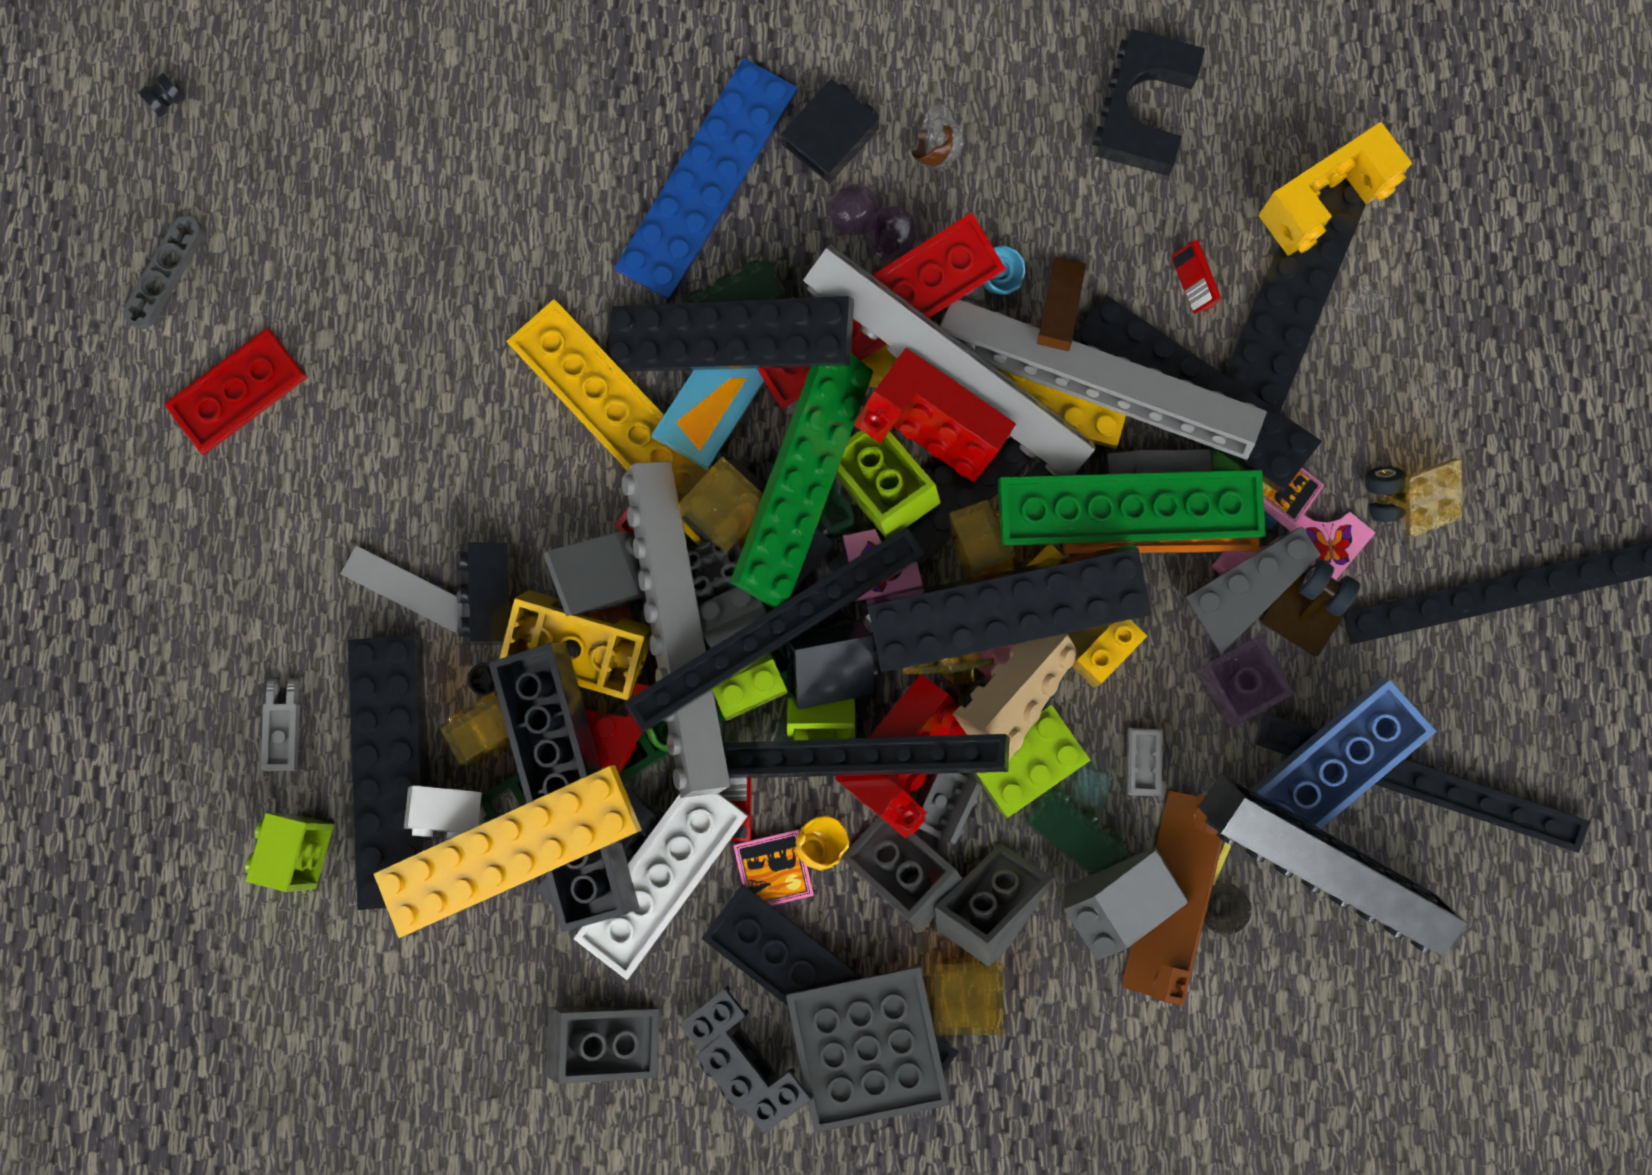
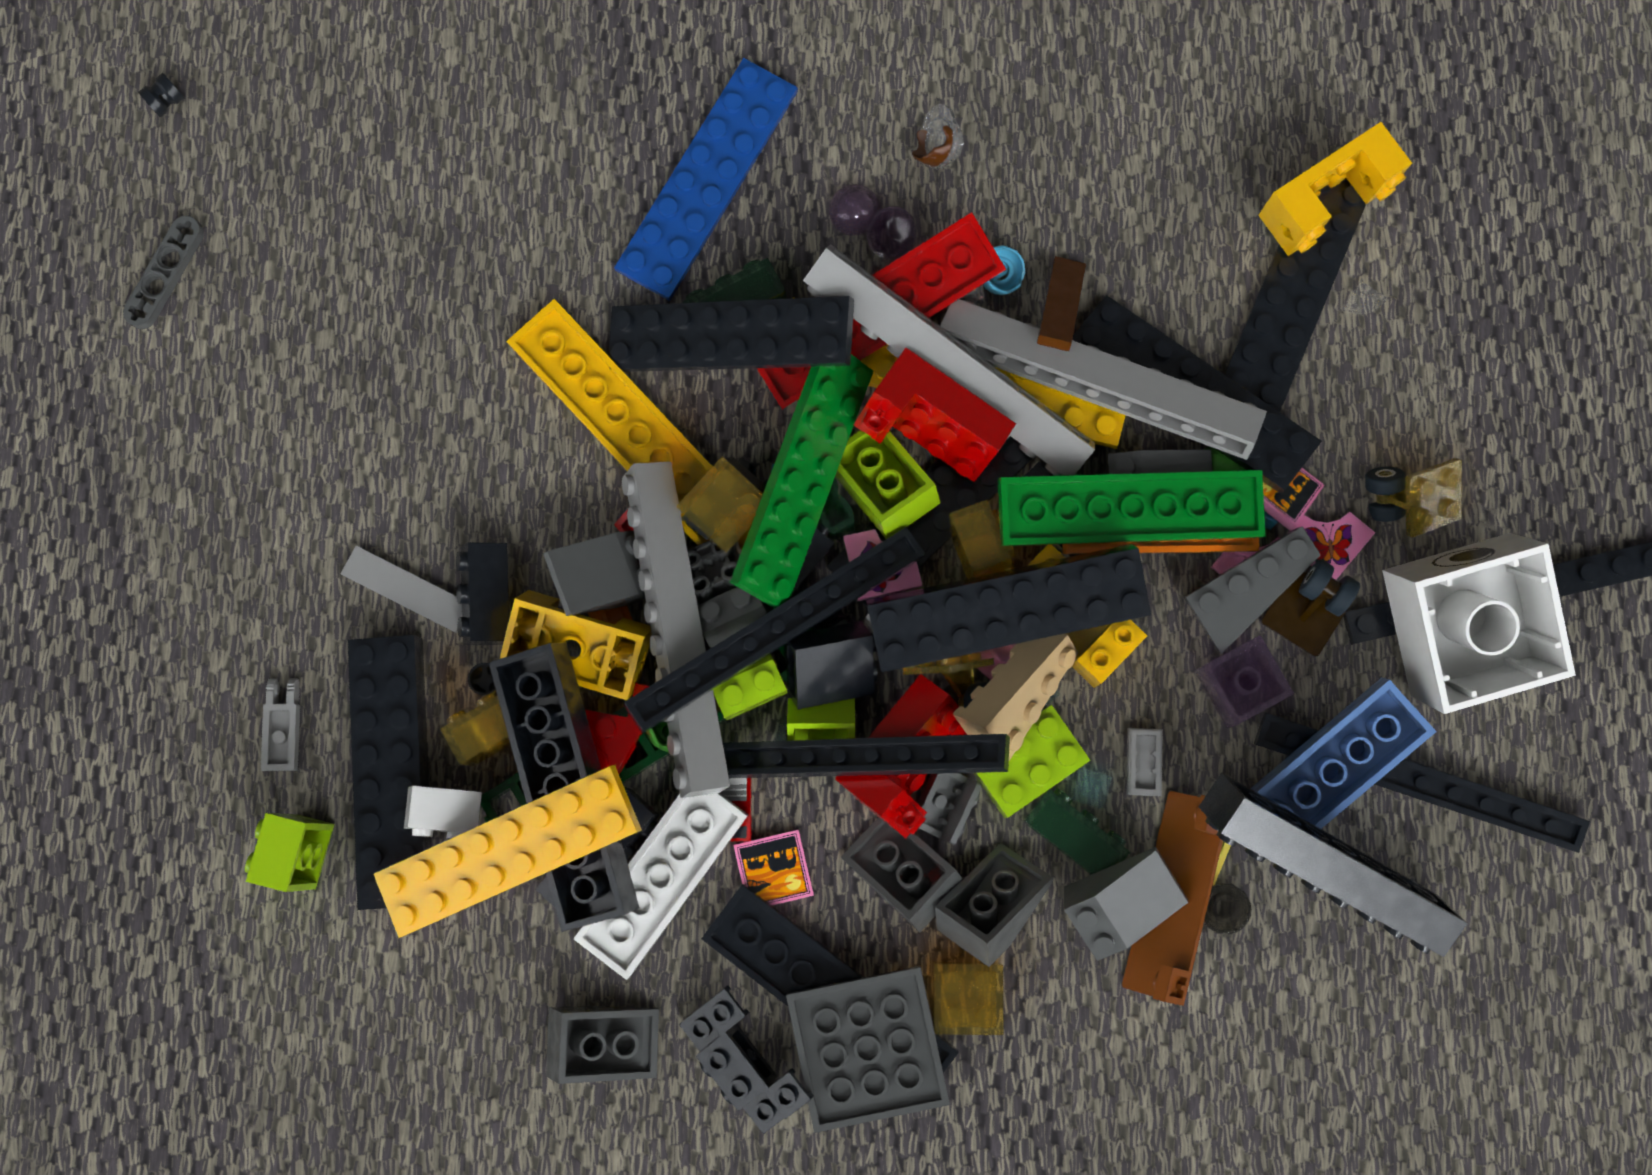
red tile [164,327,308,456] -> none
medium azure tile [652,368,765,471] -> none
black brick [781,79,879,184] -> none
yellow hair [795,815,849,871] -> none
black arch [1092,29,1205,176] -> none
slope [1171,240,1221,314] -> none
none -> white brick [1382,533,1576,714]

